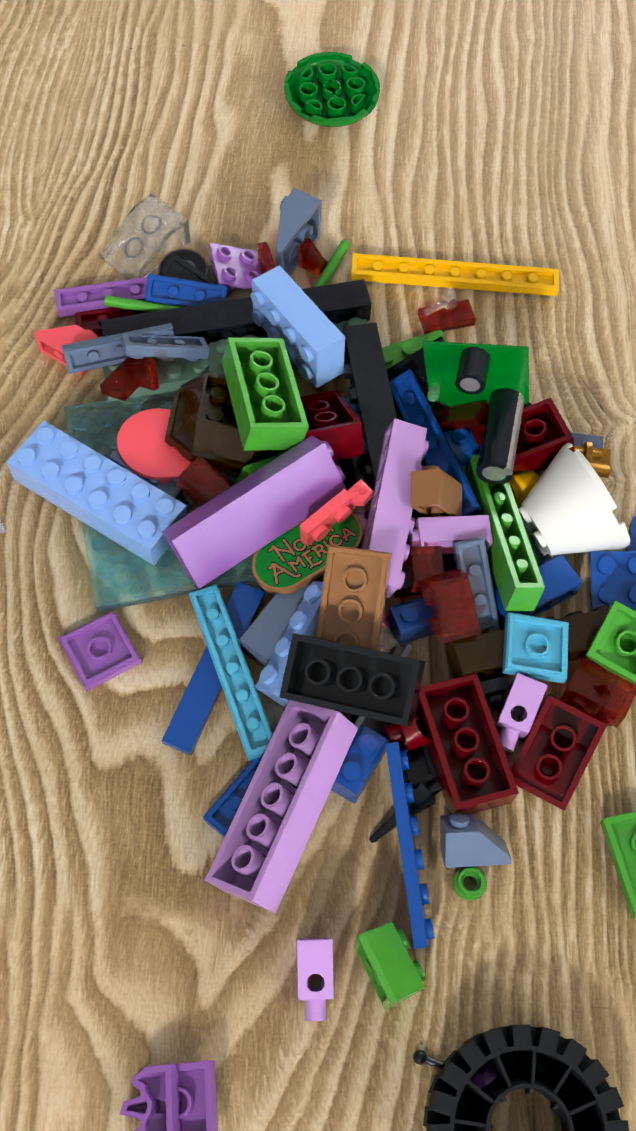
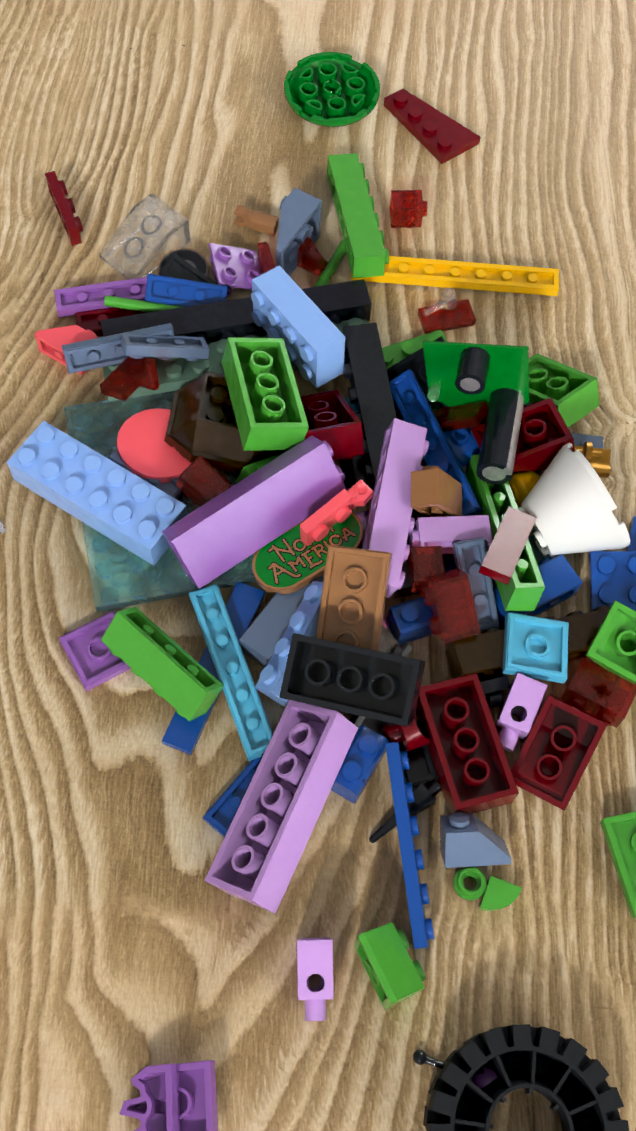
none -> dark red plate [45,171,83,246]
none -> bright green brick [101,606,224,721]
none -> medium nougat bar [234,205,279,236]
none -> bright green brick [327,153,389,278]
none -> dark red wing [384,89,481,164]
none -> clear red brick [389,190,427,228]
none -> tile [478,506,537,585]
none -> bright green tile [479,876,522,911]
none -> bright green slope [529,354,599,427]

